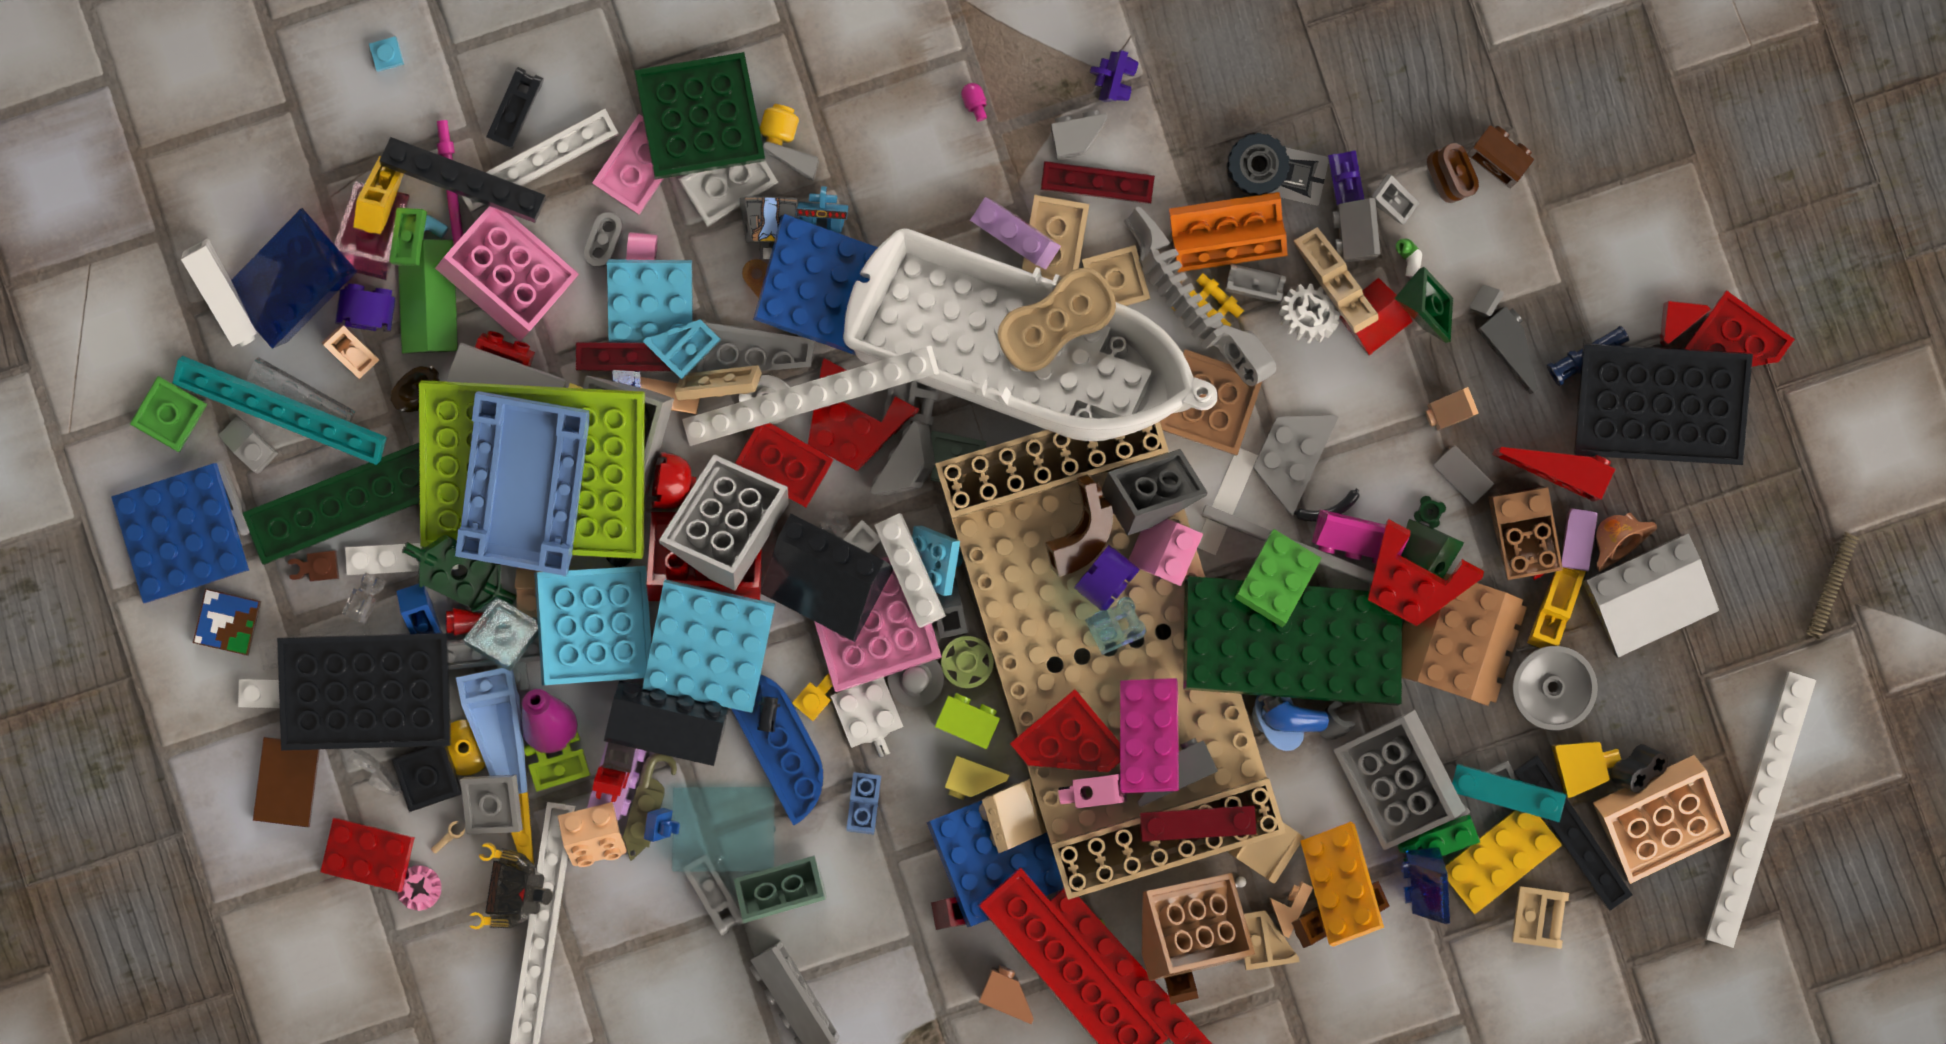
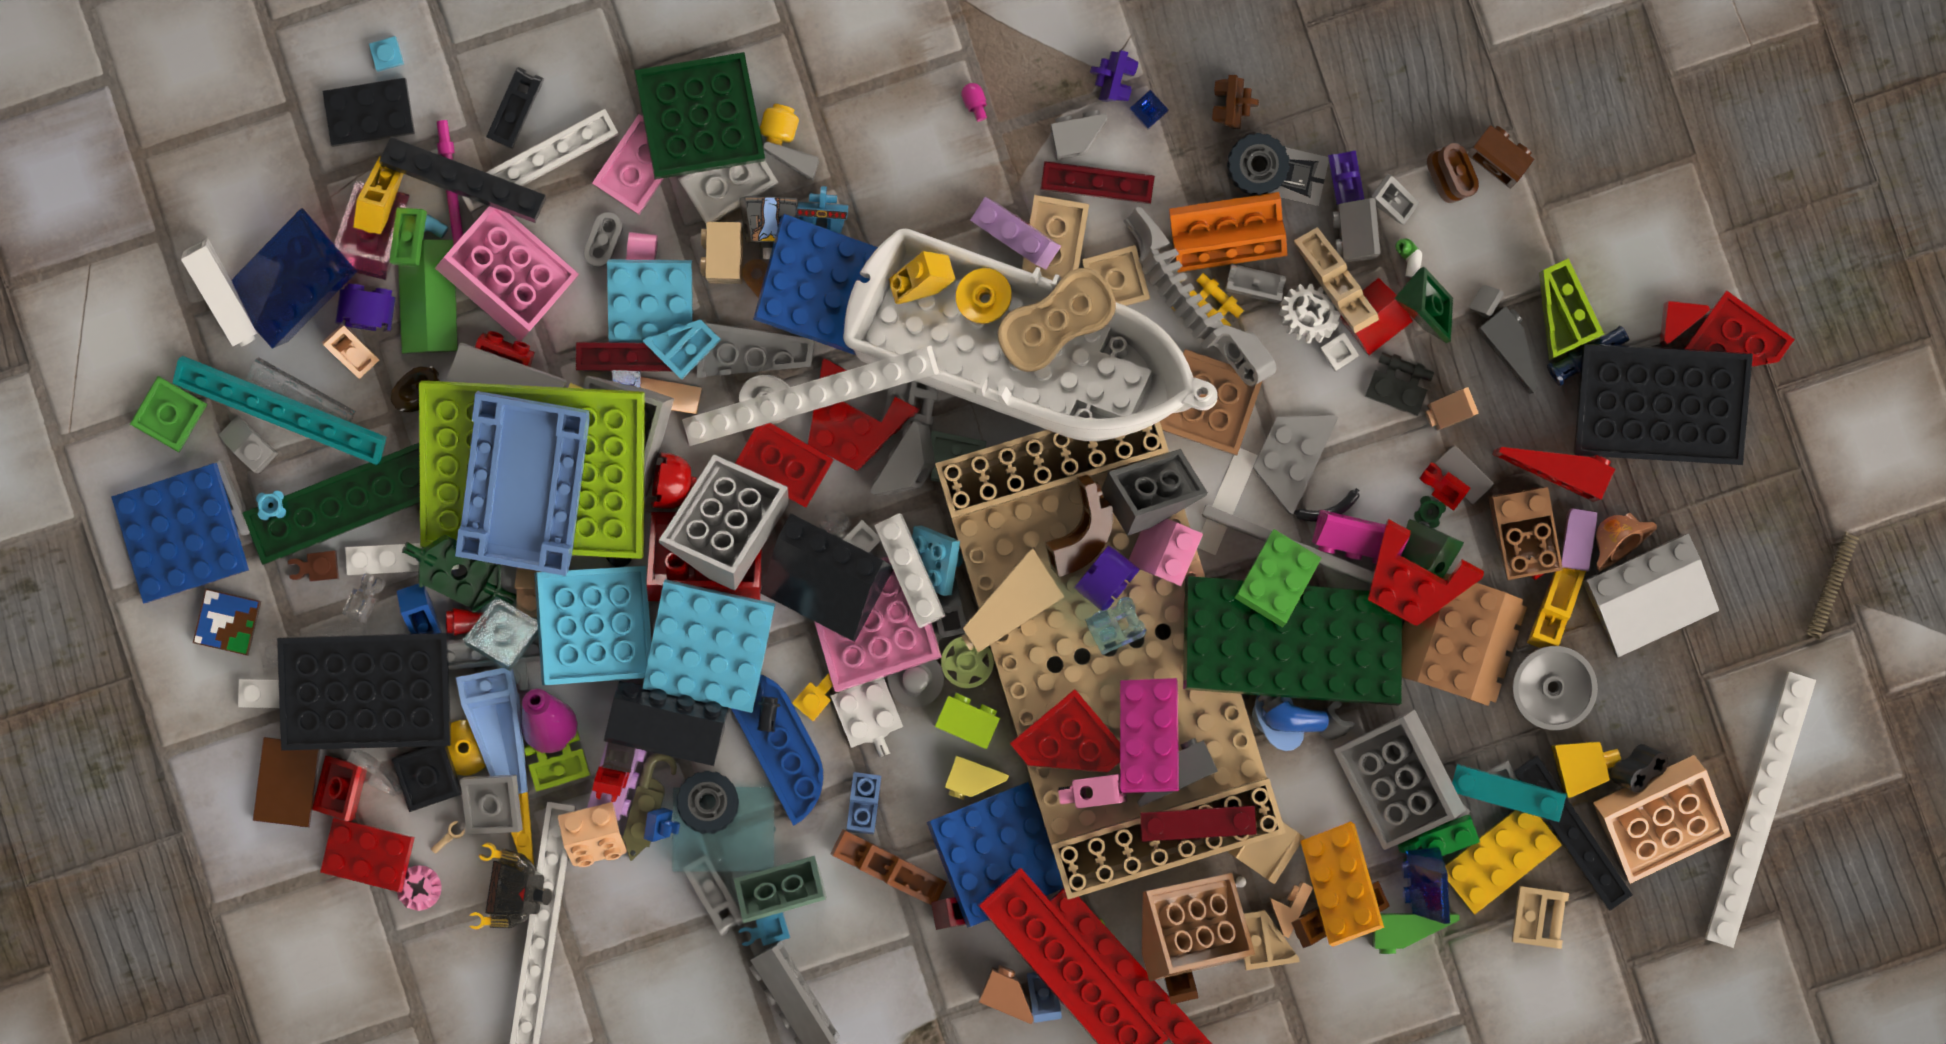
tan plate [675,365,762,400] -> none
tan slope [979,778,1047,854] -> none
none -> medium azure plate [256,490,286,520]
none -> red slope [312,755,368,821]
none -> black plate [323,78,415,147]
none -> black wheel [677,771,739,834]
none -> tan brick [700,222,743,284]
none -> dark azure plate [738,912,791,946]
none -> dark orange slope [830,829,947,905]
none -> yellow slope [888,251,956,304]
none -> yellow dish [956,268,1012,324]
none -> tan slope [961,549,1064,652]
none -> medium blue slope [1027,972,1062,1023]
none -> clear blue tile [1129,90,1169,130]
none -> reddish brown hips [1212,75,1259,129]
none -> white plate [1320,333,1359,371]
none -> pearl dark grey plate [1365,352,1434,416]
none -> bright green slope [1372,913,1459,954]
none -> red plate [1419,462,1471,511]
none -> lime wedge [1539,258,1604,360]

